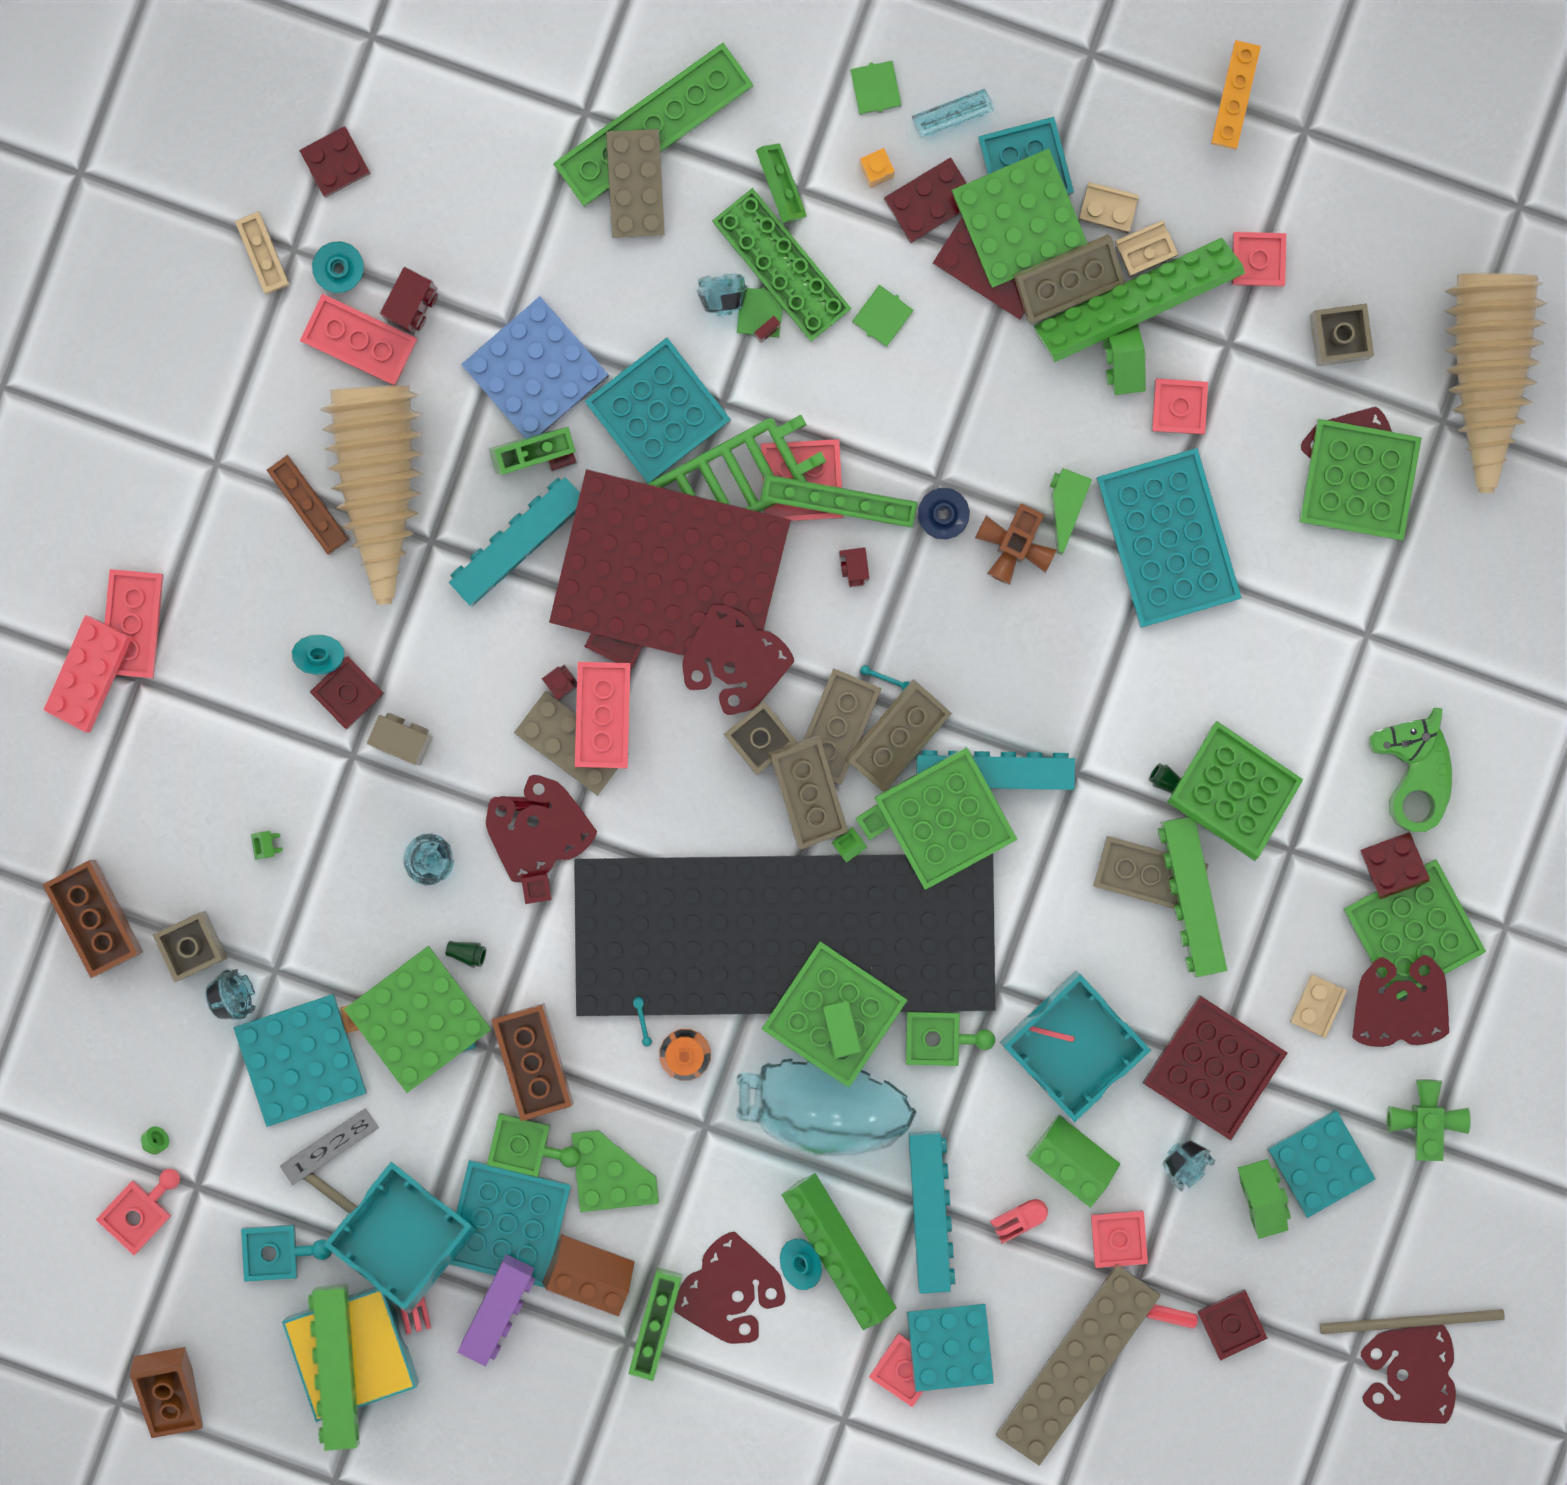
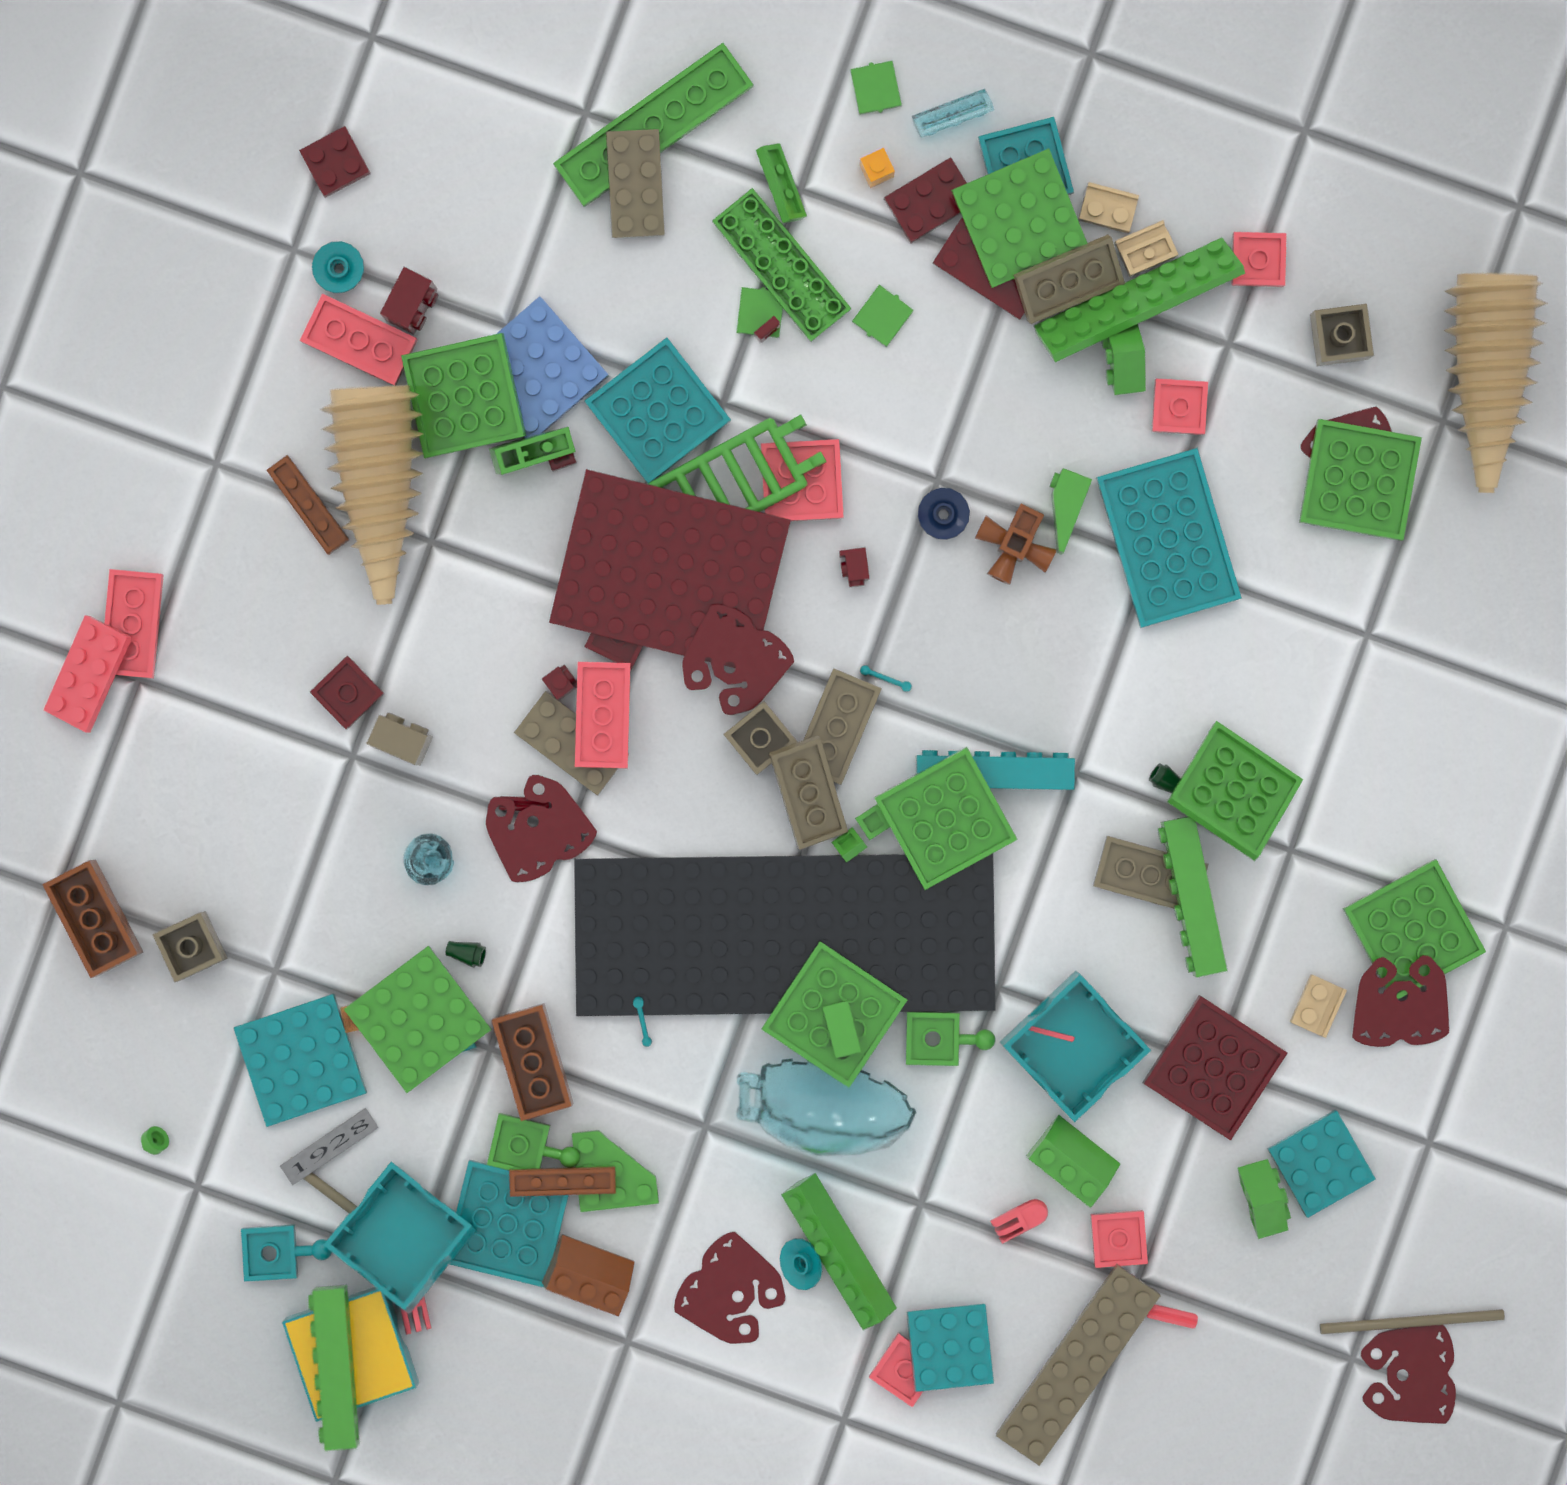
coral plate [96,1169,180,1255] -> none
dark orange slope [130,1347,203,1438] -> none
clear light blue cone [206,969,256,1020] -> none
tan plate [235,211,290,295] -> none
bright green tile [251,831,283,860] -> none
teal dish [292,635,344,675] -> none
teal brick [448,477,580,607] -> none
medium lavender brick [457,1254,535,1366] -> none
dark red plate [521,874,552,904] -> none
bright green brick [628,1267,682,1381] -> none
orange cone [659,1029,711,1081] -> none
clear light blue cone [697,274,748,316] -> none
bright green tile [760,474,918,528] -> none
dark tan plate [845,680,952,792] -> none
teal brick [908,1131,955,1294] -> none
clear light blue cone [1162,1139,1216,1192] -> none
dark red plate [1197,1289,1268,1361] -> none
light orange plate [1211,40,1261,150] -> none
dark red plate [1360,832,1430,899] -> none
bright green animal [1368,707,1452,832] -> none
bright green brick [1386,1079,1471,1161] -> none
none -> bright green plate [401,333,526,458]
none -> dark orange tile [509,1166,616,1197]

